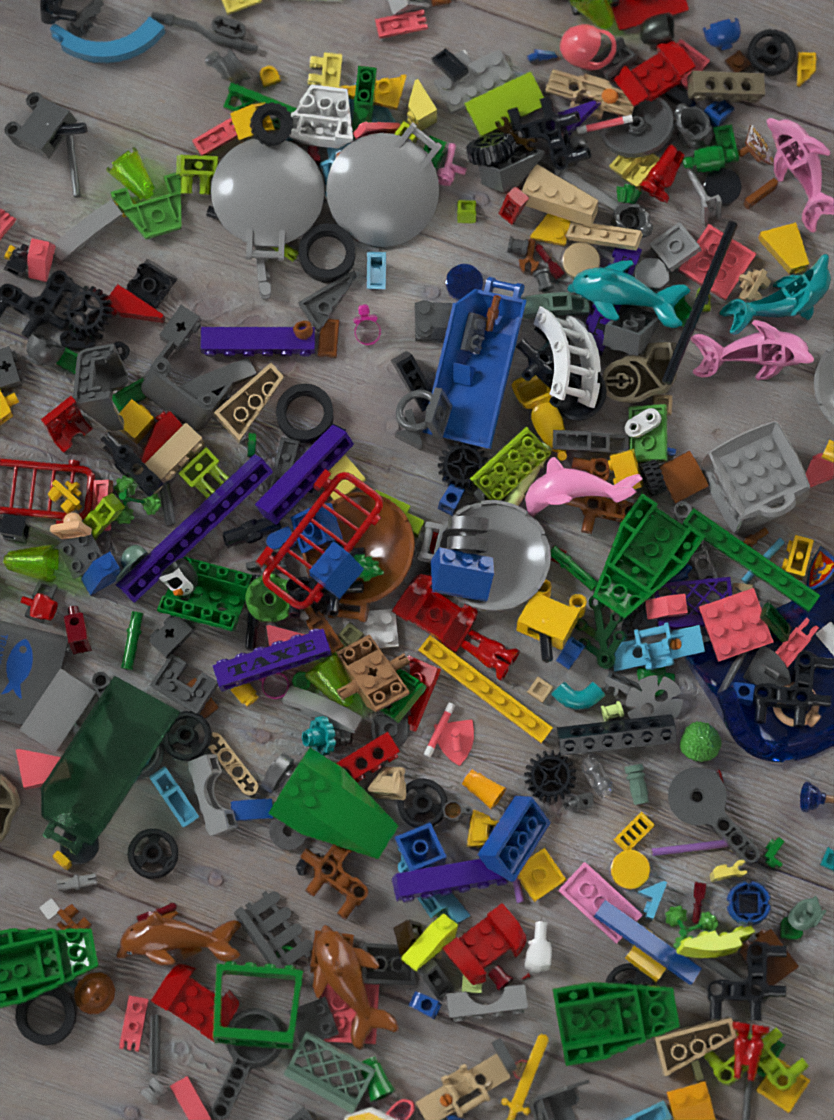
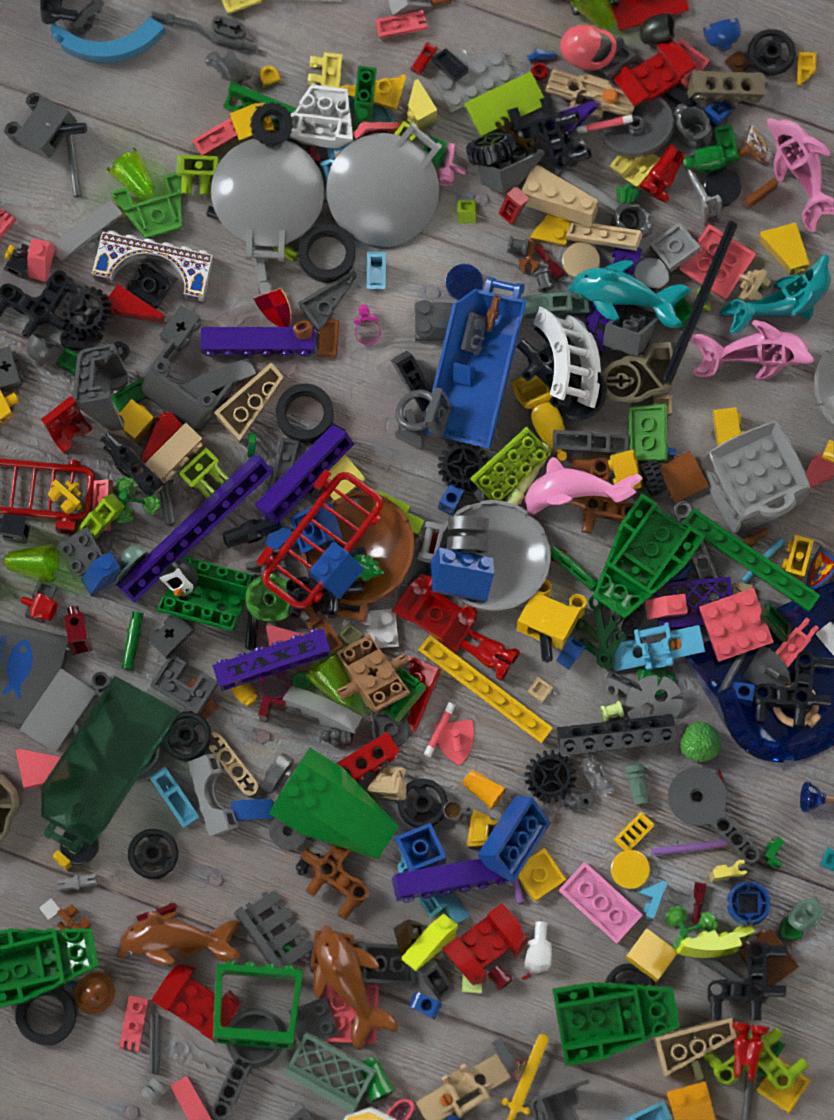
light nougat tile [50,512,92,540] -> none
teal plant [302,716,336,756] -> none
light grey arch [446,984,528,1022] -> none
teal cylinder [551,681,605,710] -> none
tile [594,900,702,985] -> none
white plate [625,408,661,438] -> none
none -> arch [92,231,214,303]
none -> shield [253,288,291,327]
none -> dark red panel [258,696,287,722]
none -> red bar [410,41,438,75]
none -> red plate [530,63,548,81]
none -> yellow brick [712,407,744,446]

